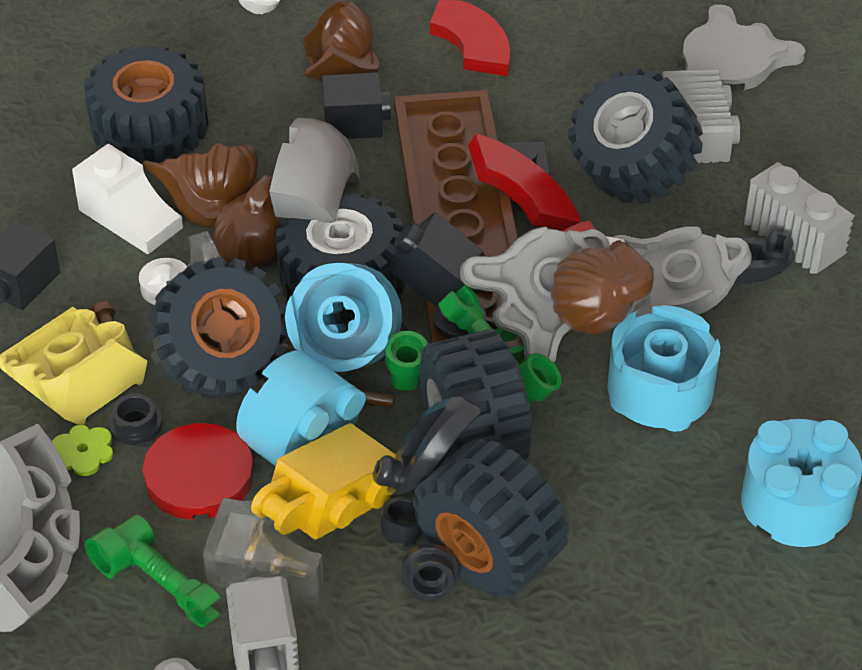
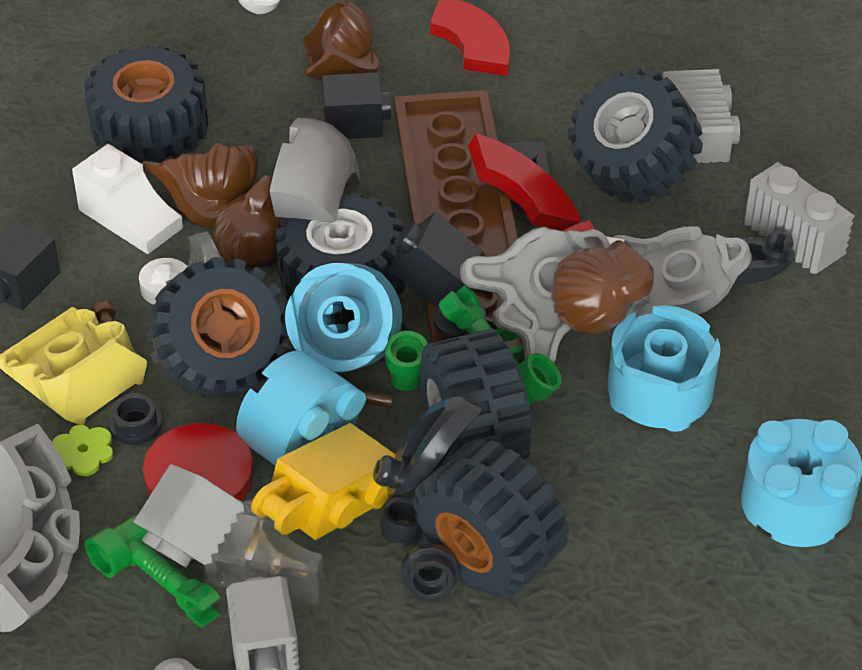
light grey tile [682,4,806,90] -> none
none -> light grey brick [134,464,245,568]

